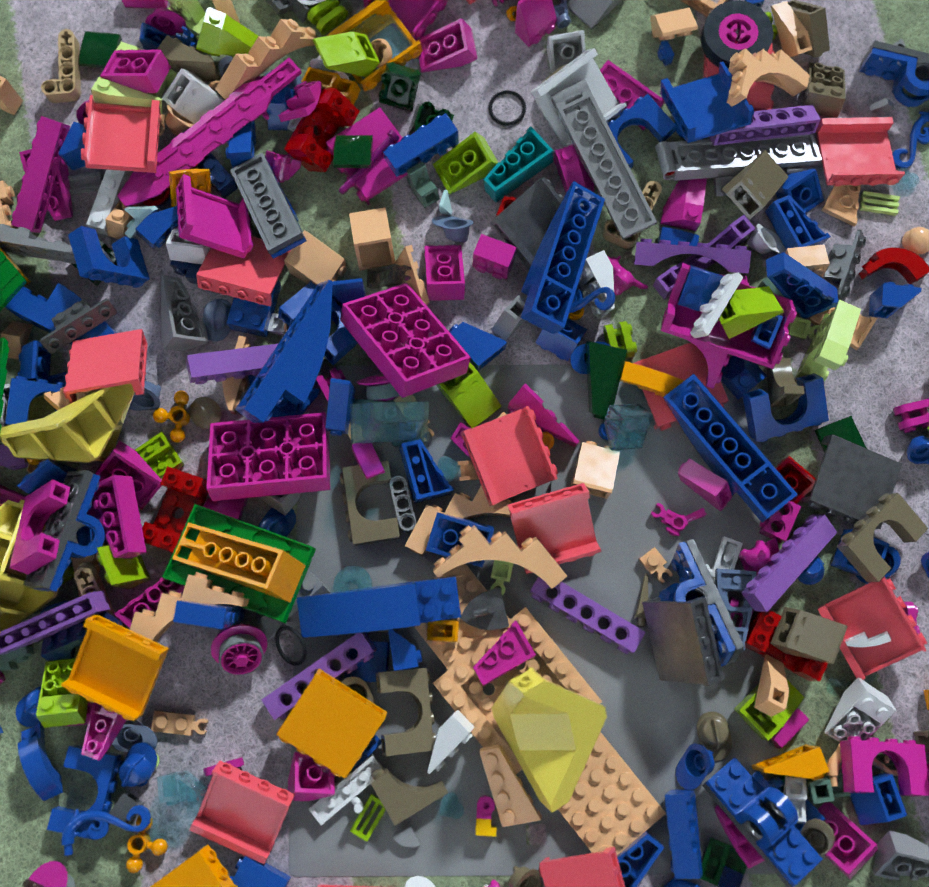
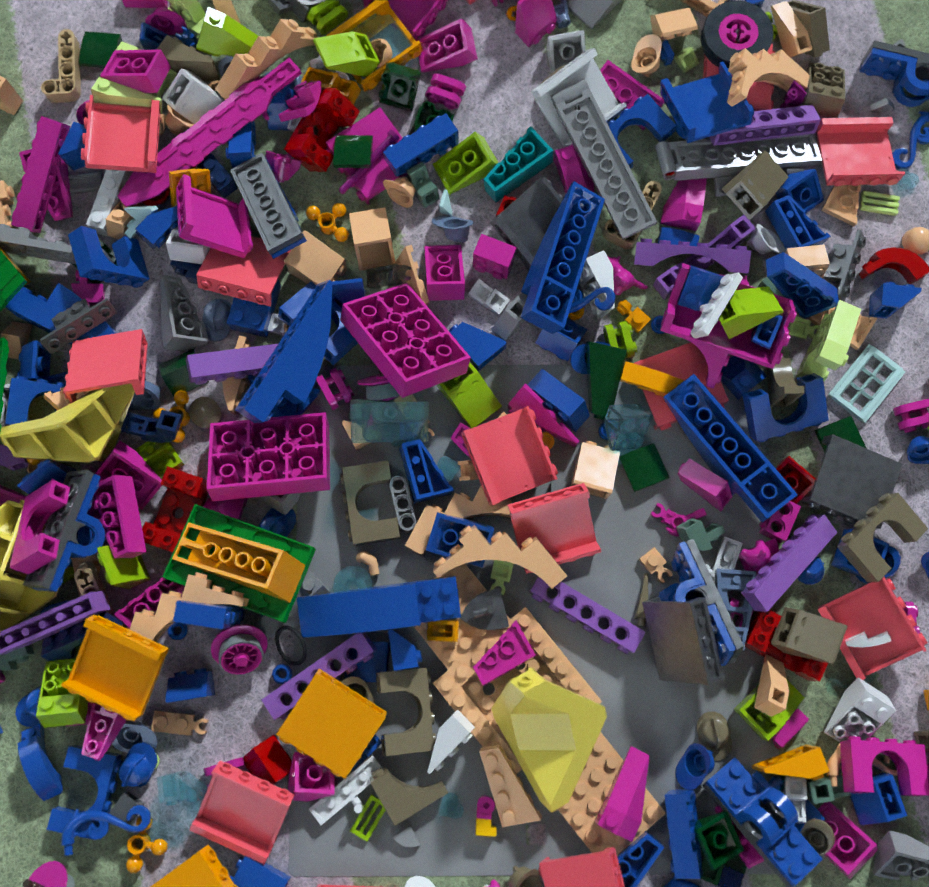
blue slope [325,378,356,436] -> none
dark pink slope [352,439,385,479] -> none
black tyre [488,90,526,126] -> none
none -> dark pink brick [71,270,105,305]
none -> dark blue arch [121,410,182,443]
none -> dark green slope [159,349,209,397]
none -> blue slope [165,668,215,703]
none -> blue plate [167,622,188,640]
none -> red slope [243,734,292,785]
none -> blue plate [272,664,292,684]
none -> light orange piece [306,203,349,242]
none -> light nougat arm [356,551,380,576]
none -> light nougat piece [383,177,415,208]
none -> dark pink brick [425,73,466,110]
none -> white slope [467,279,510,315]
none -> blue wedge [527,369,590,432]
none -> dark pink wedge [595,746,649,841]
none -> light orange plate [616,300,651,334]
none -> dark green slope [619,443,670,492]
none -> light nougat piece [631,34,662,78]
none -> blue plate [651,316,665,334]
none -> yellowish green slope [673,47,699,73]
none -> sand green brick [676,518,726,551]
none -> dark green slope [694,811,744,870]
none -> magenta hinge [779,80,807,108]
none -> light aqua piece [828,344,905,423]

